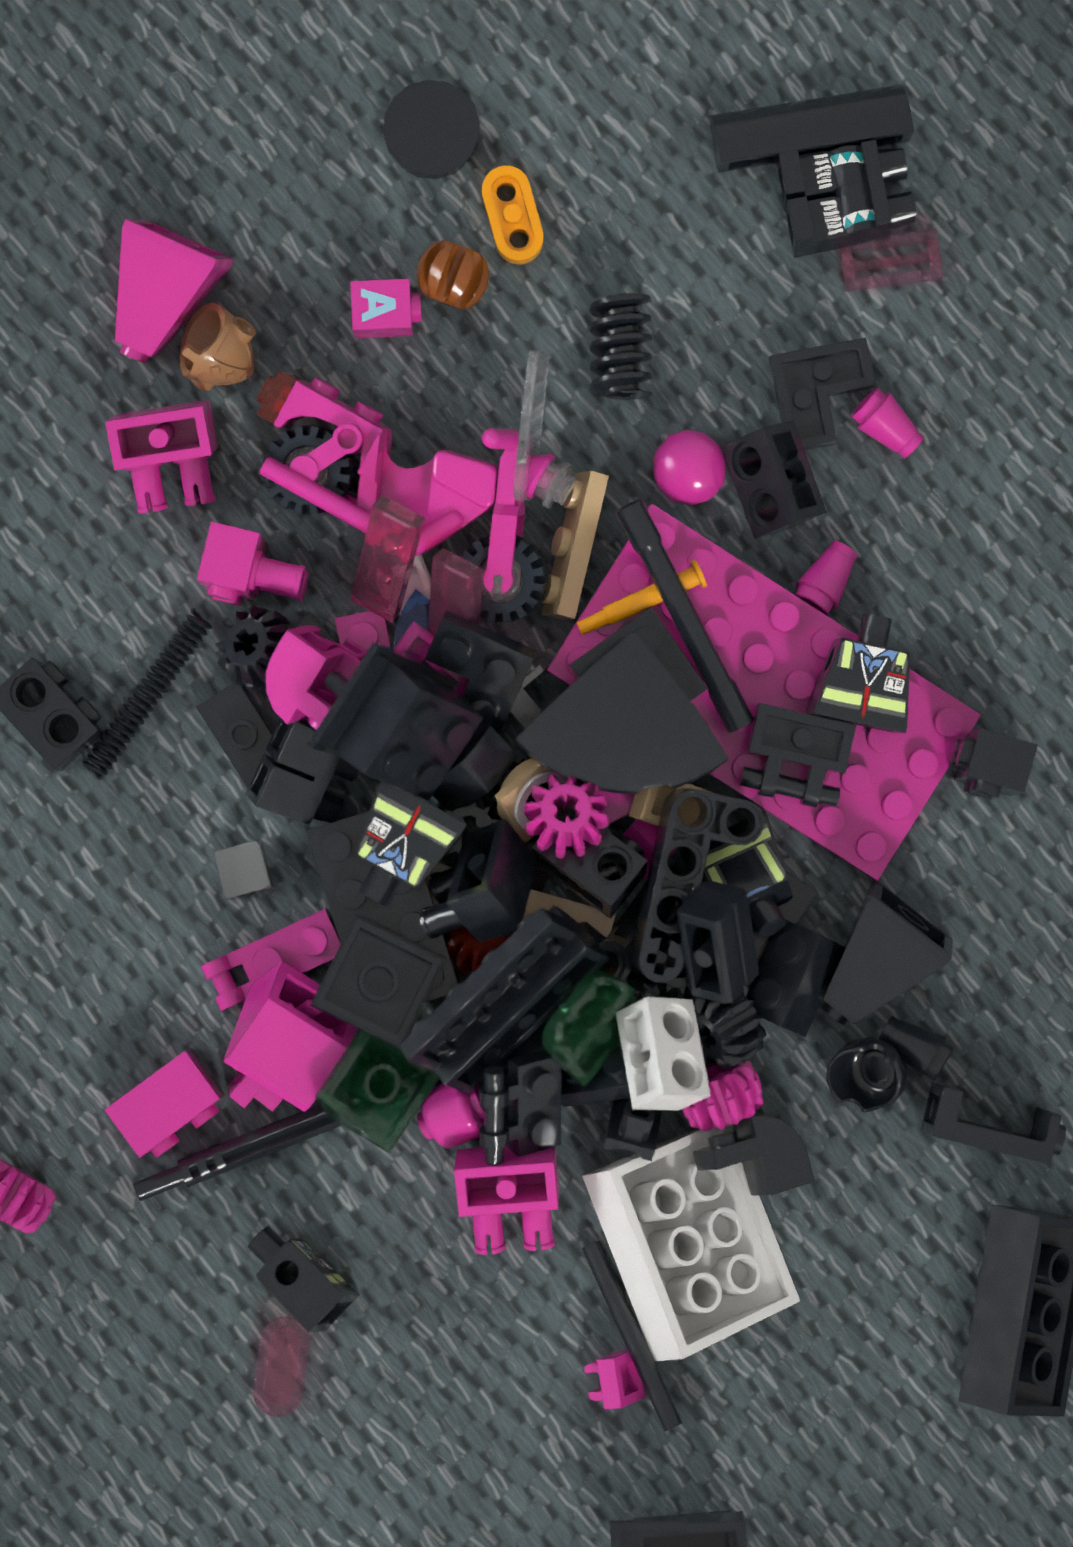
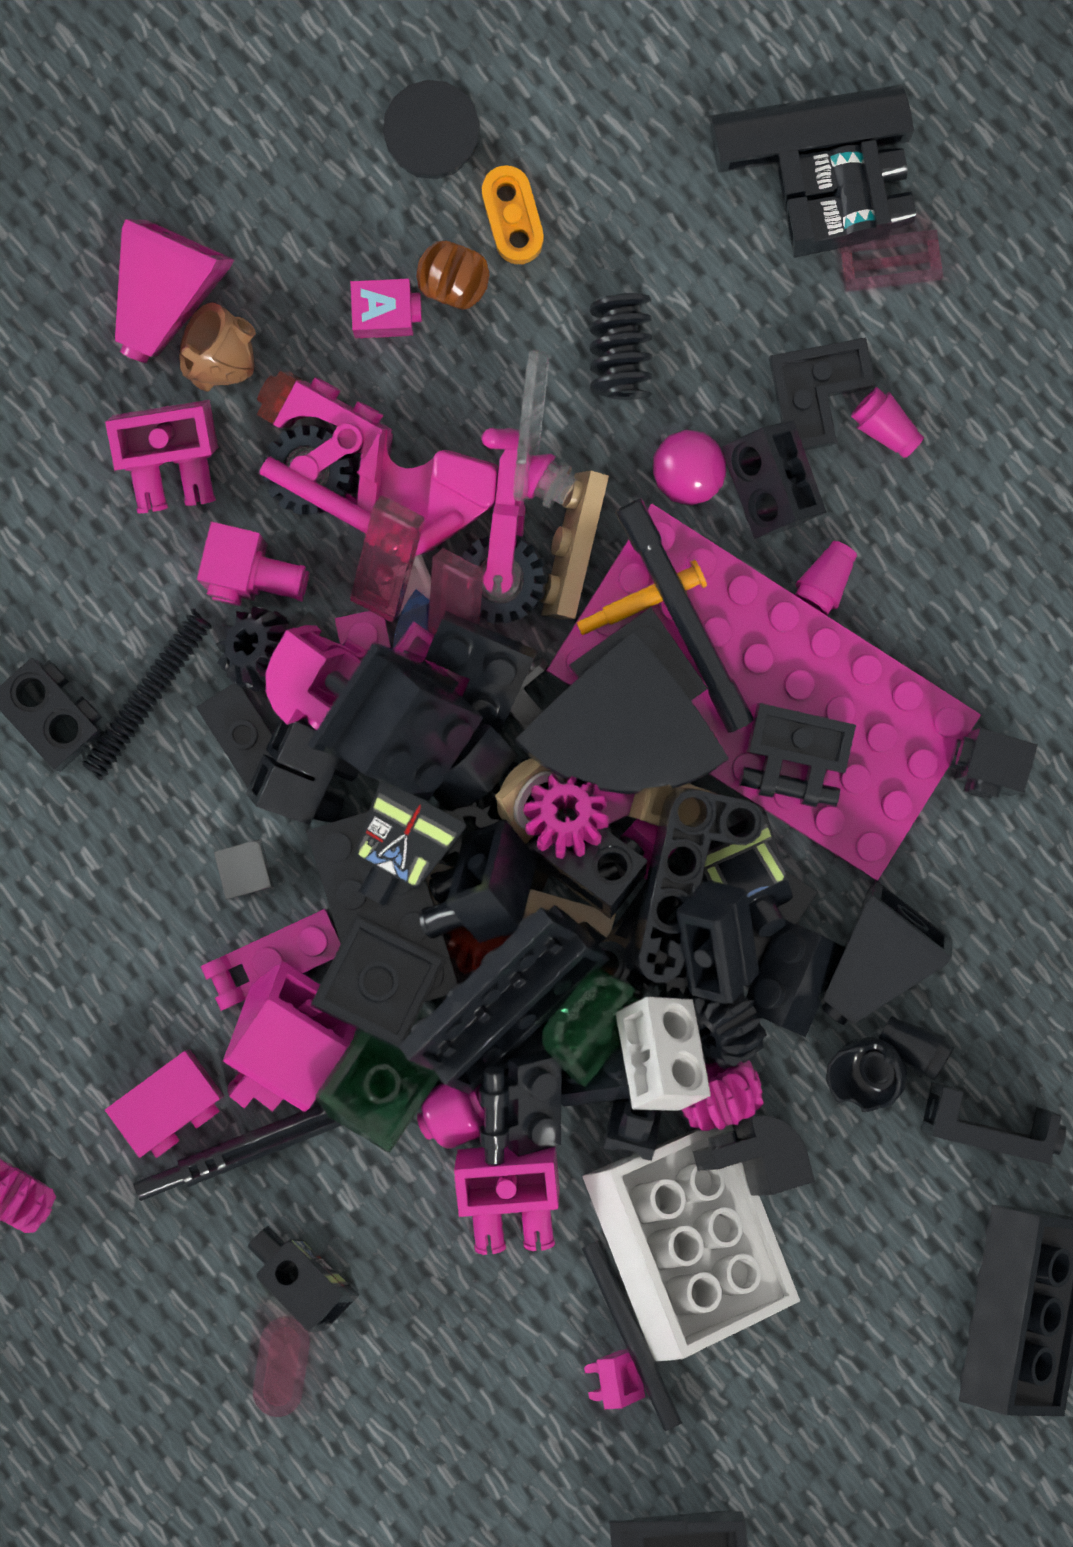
torso [806,613,910,733] -> none

